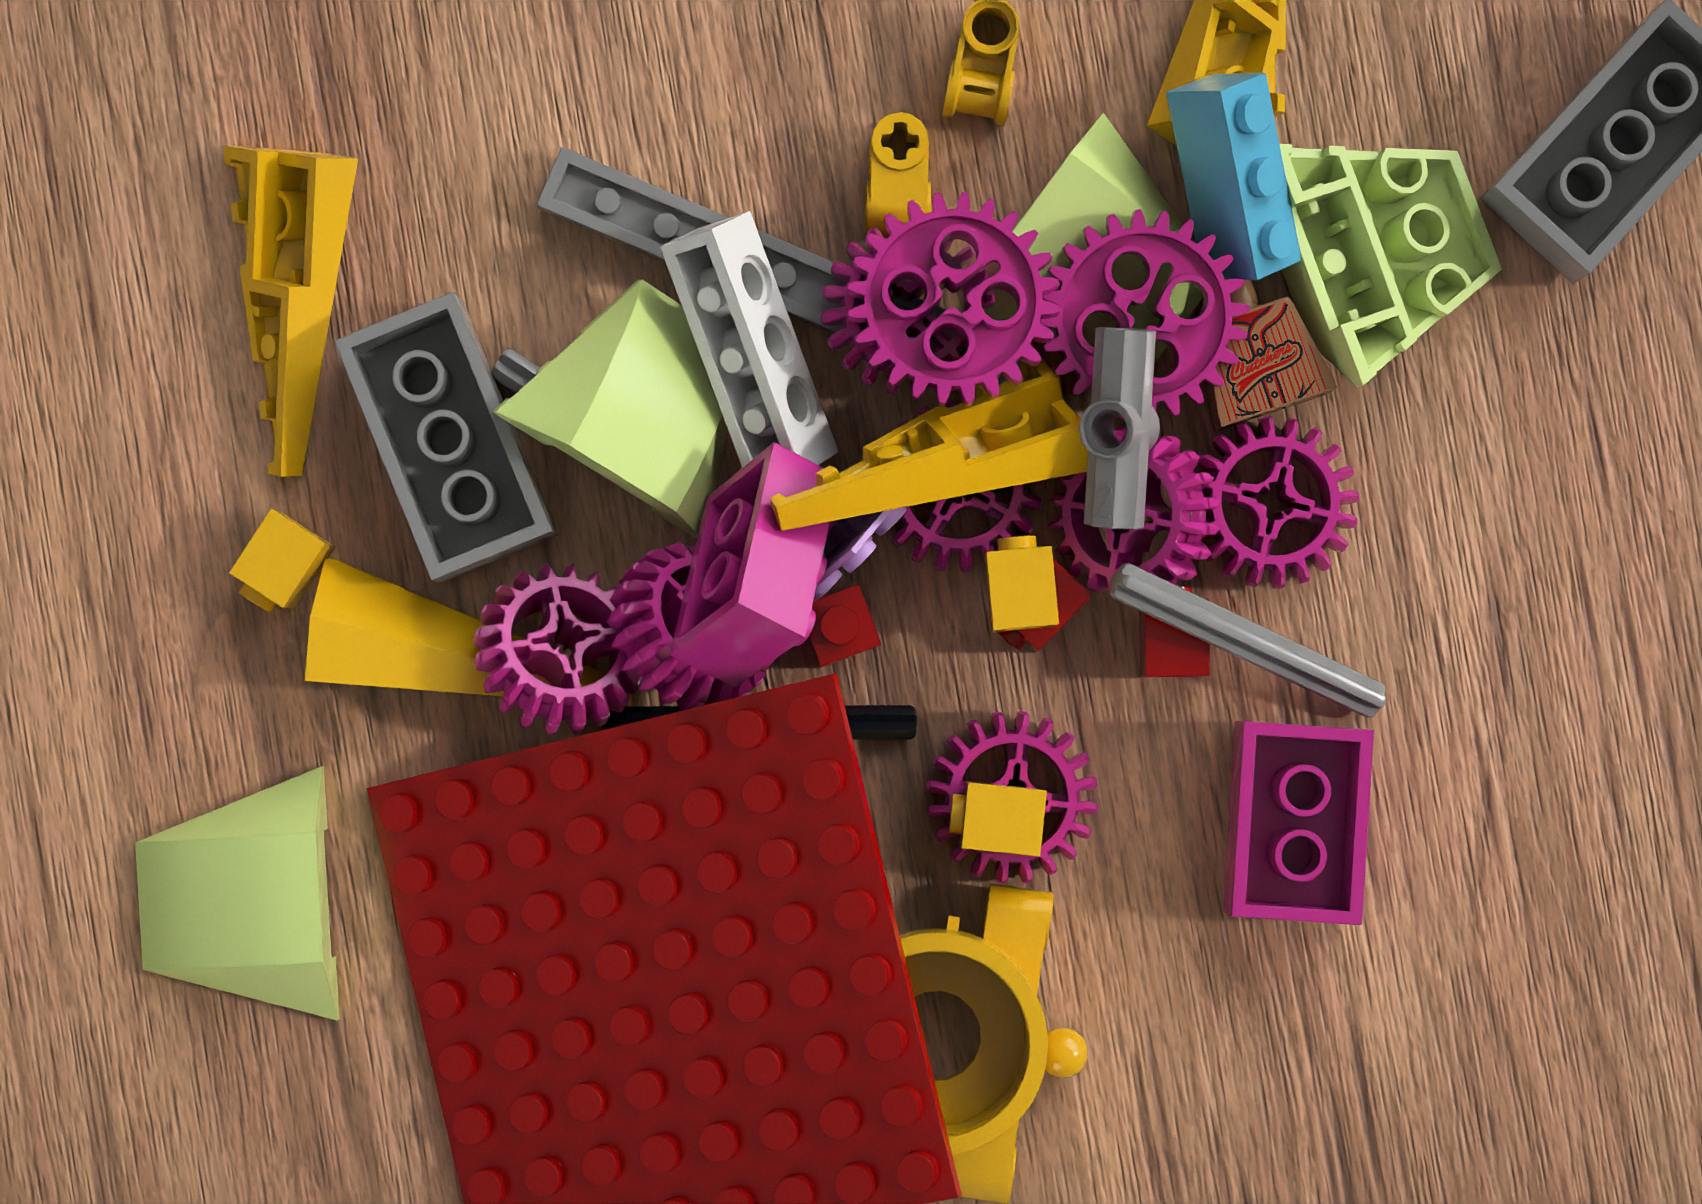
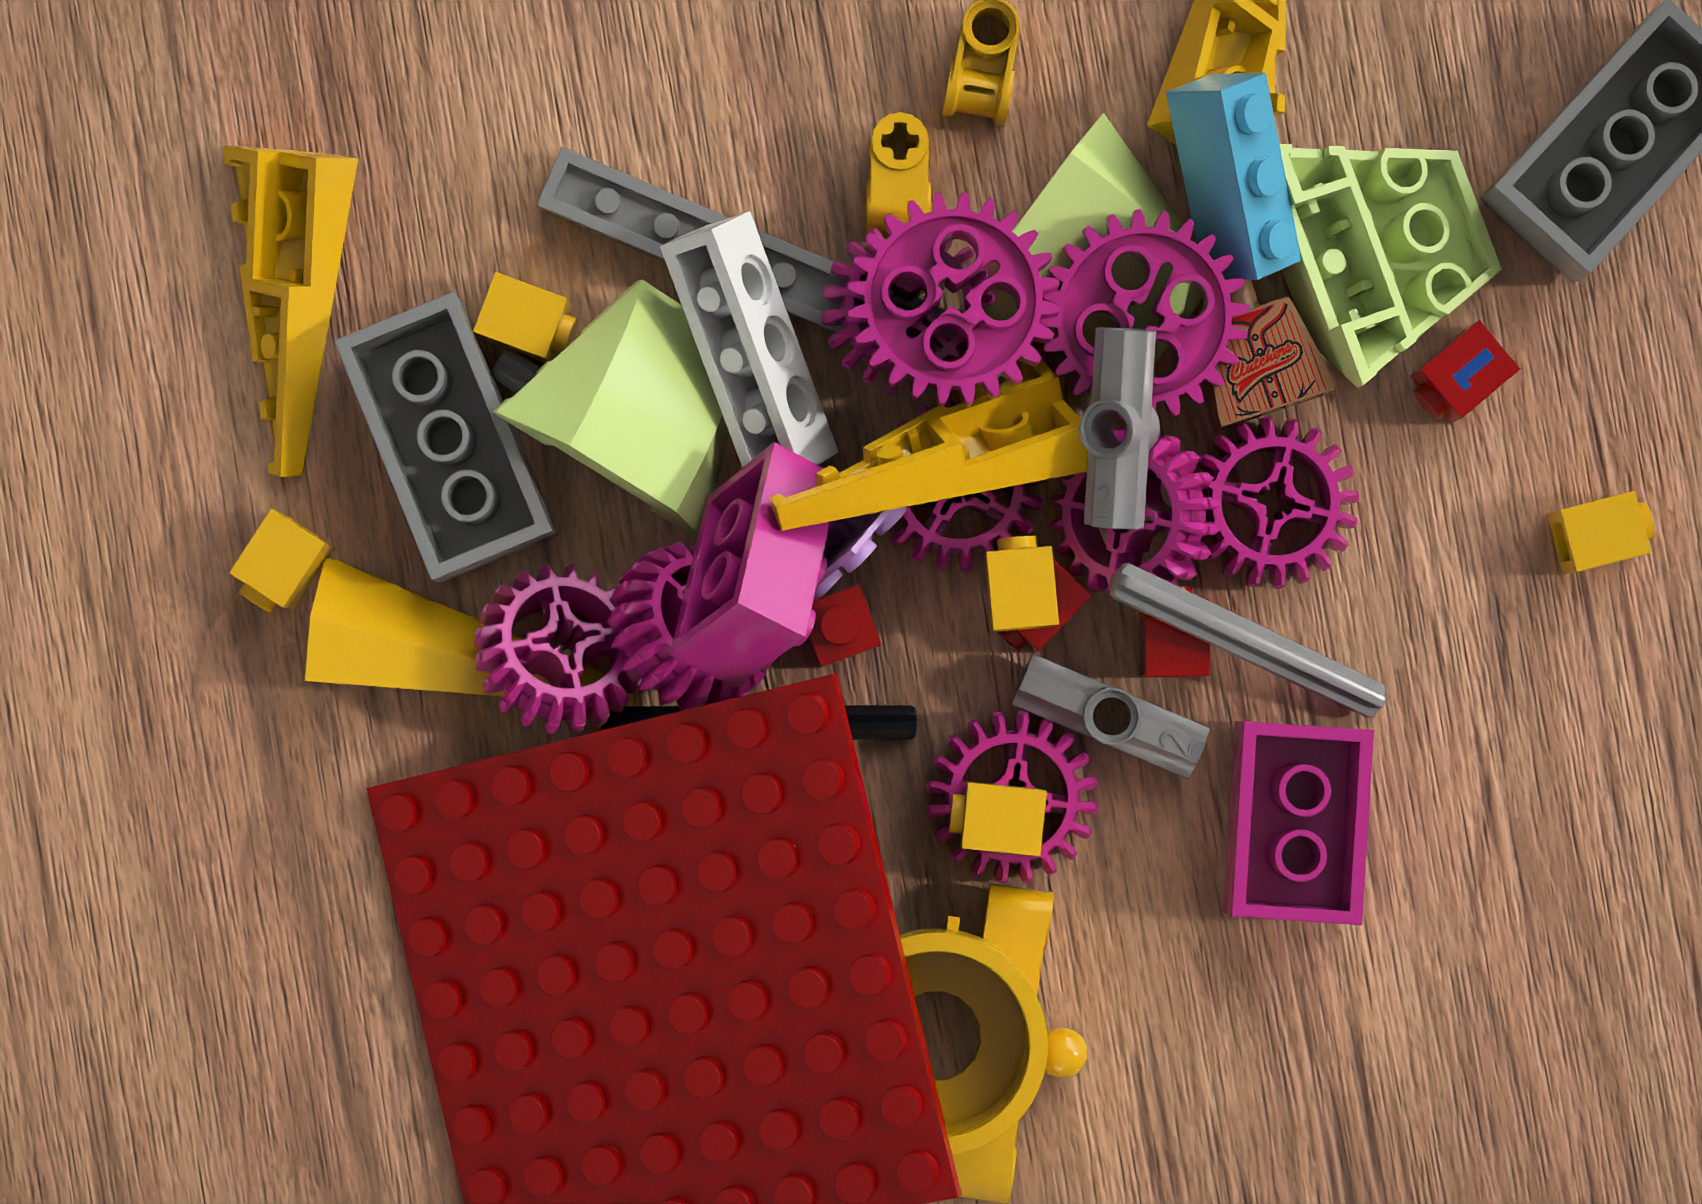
yellowish green wedge [135,766,340,1021] -> none
none -> yellow brick [473,272,578,363]
none -> light grey piece [1011,653,1210,779]
none -> red brick [1410,320,1521,424]
none -> yellow brick [1547,491,1655,575]

